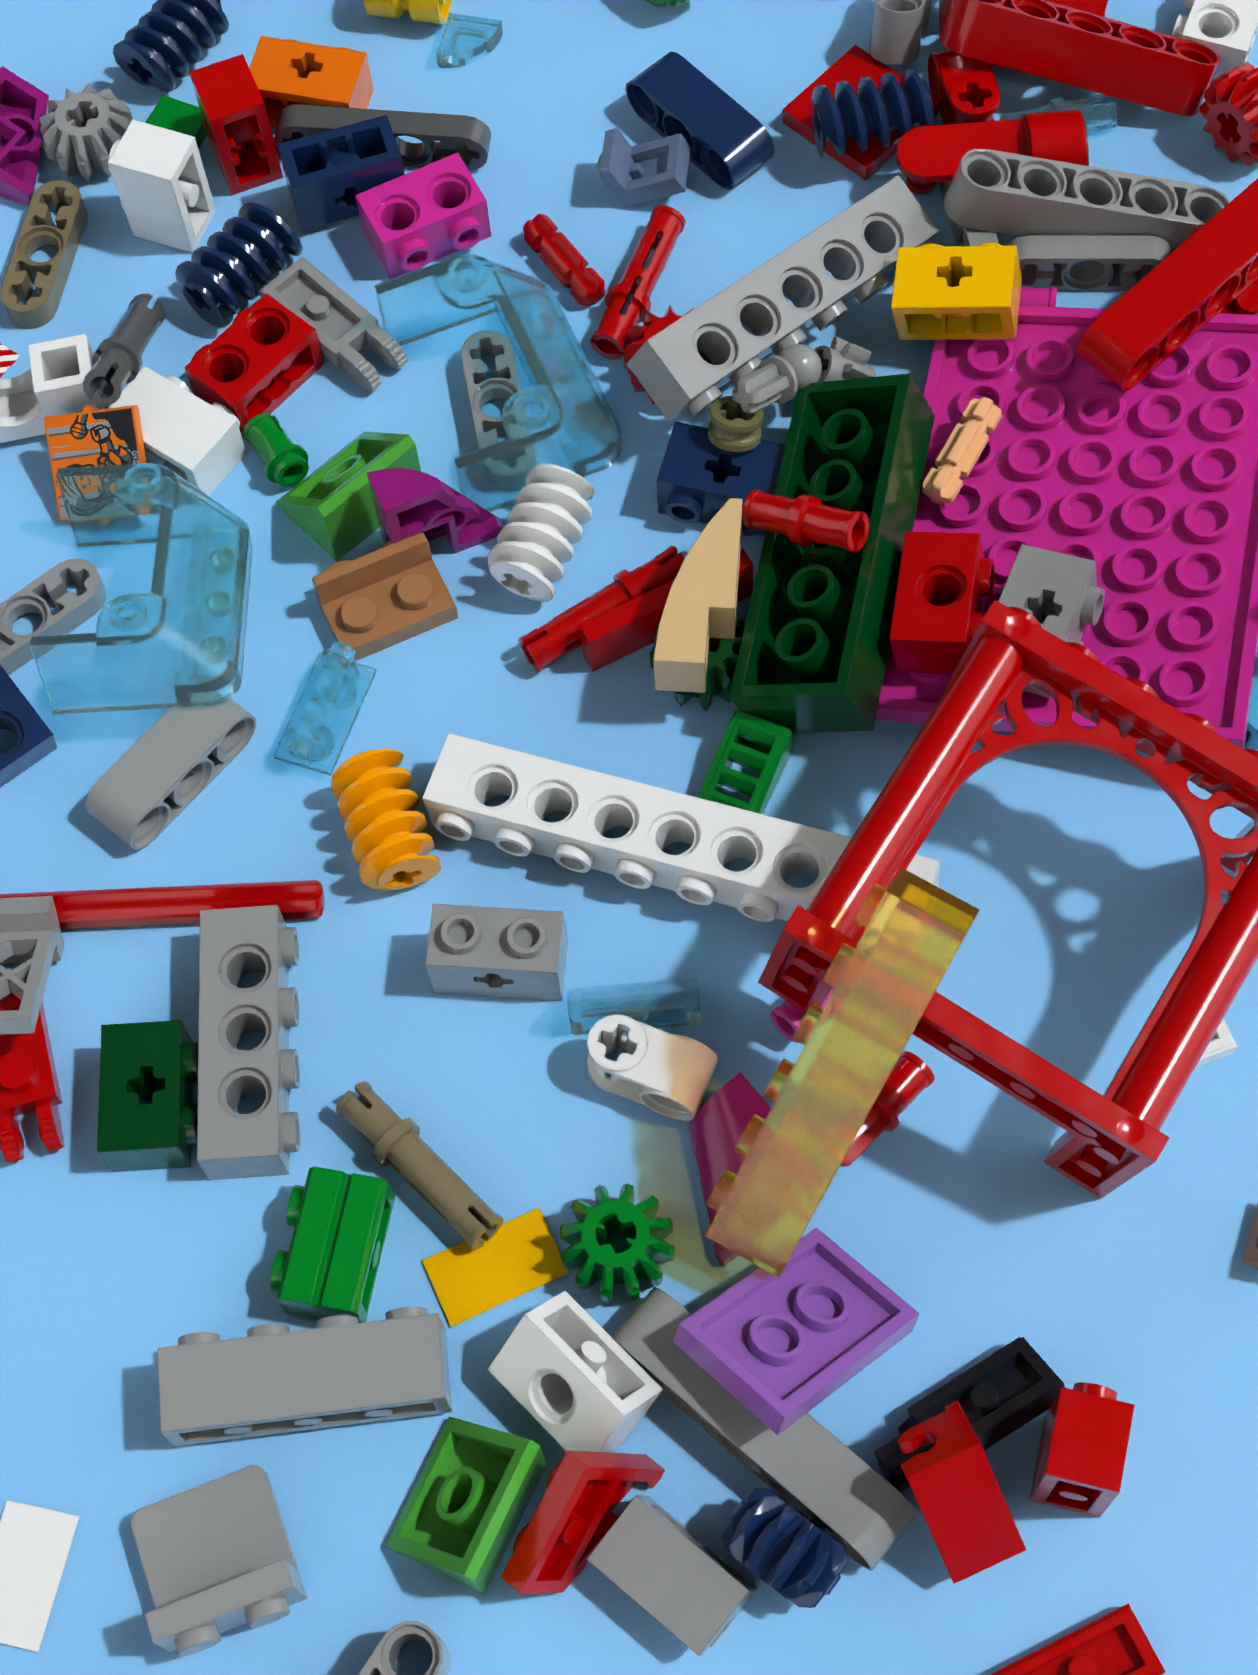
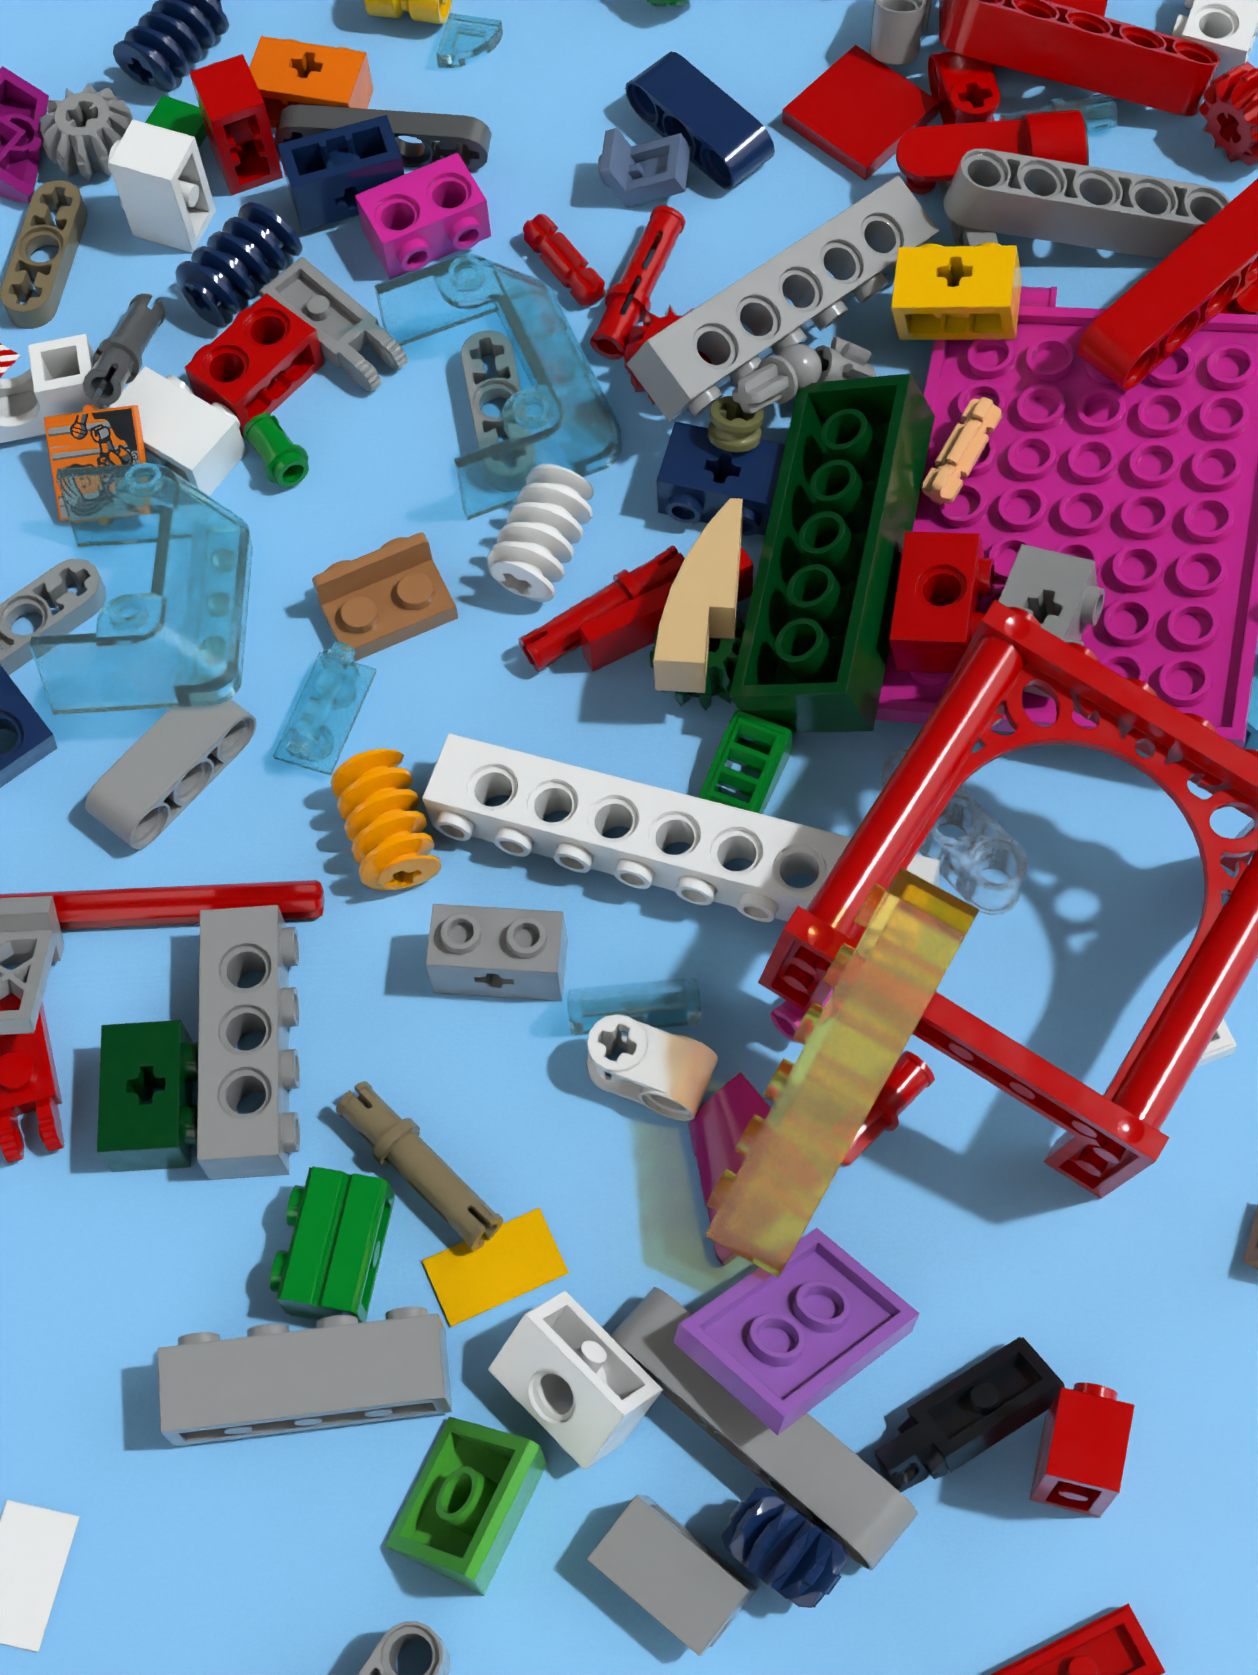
light grey bracket [131,1465,308,1656] -> none
bright green slope [276,432,421,562] -> none
magenta slope [367,468,503,554] -> none
red wing [501,1450,665,1594] -> none
green gear [559,1183,675,1302] -> none
red pin [742,490,869,552] -> none
dark blue piece [810,68,934,159] -> none
red hinge [897,1401,1026,1584] -> none
light grey beam [1005,235,1171,291] -> none
none -> clear beam [879,748,1028,915]

